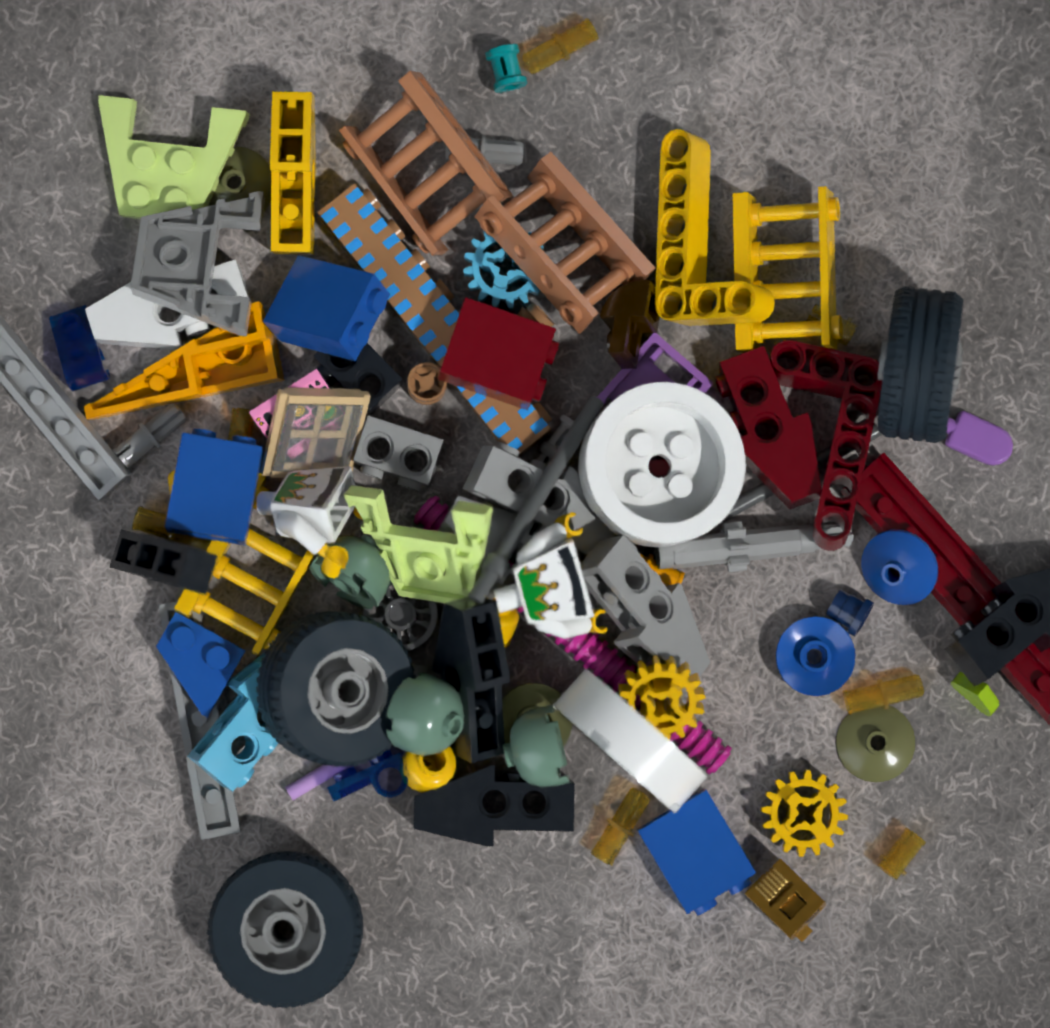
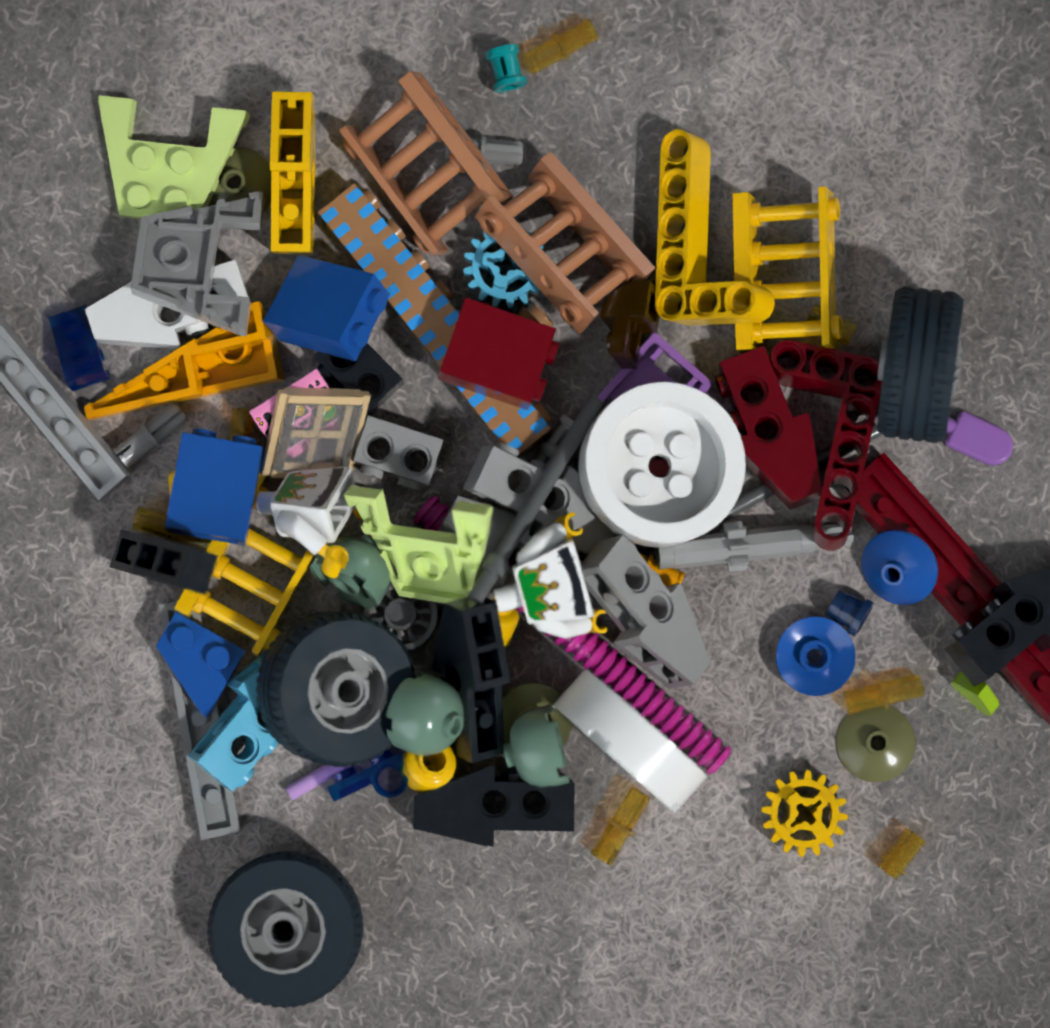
medium nougat wheel [407,362,447,405] -> none
yellow gear [618,655,706,741] -> none
blue brick [636,789,756,916] -> none
pearl gold piece [744,858,827,942] -> none

